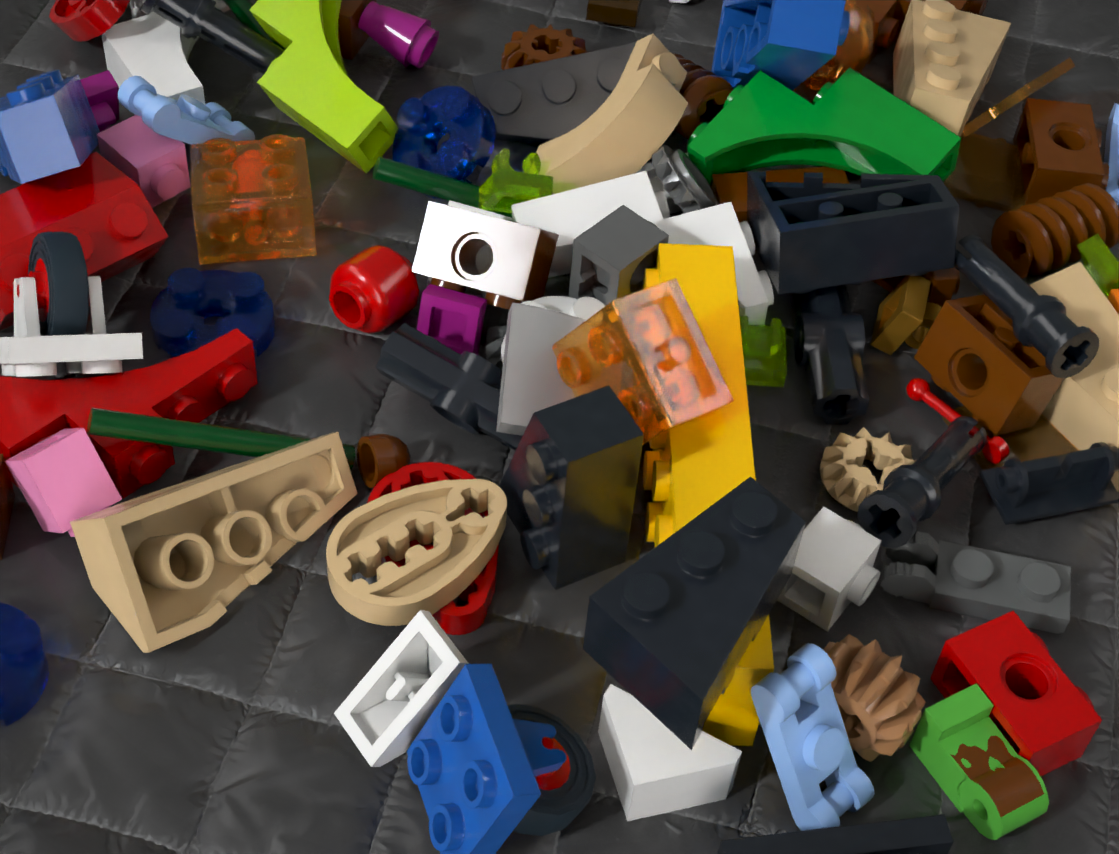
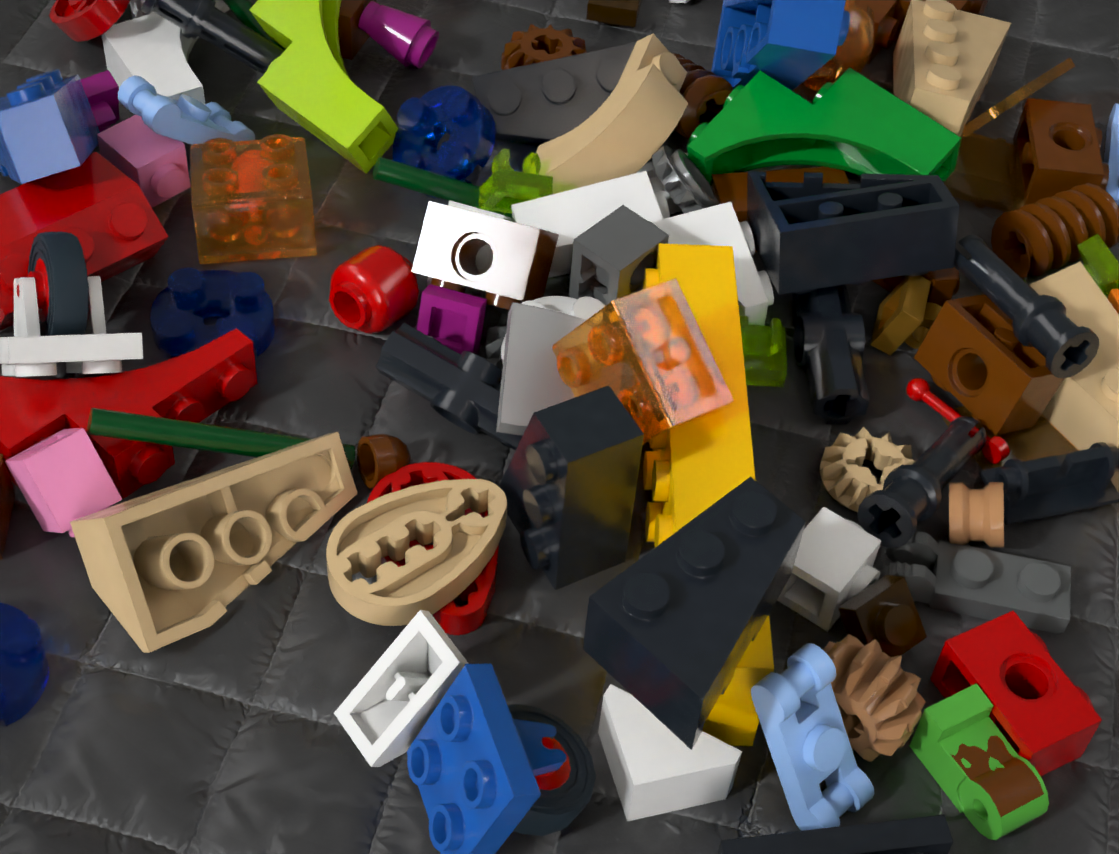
none -> dark brown plate [838,575,927,657]
none -> medium nougat wheel [949,482,1004,548]

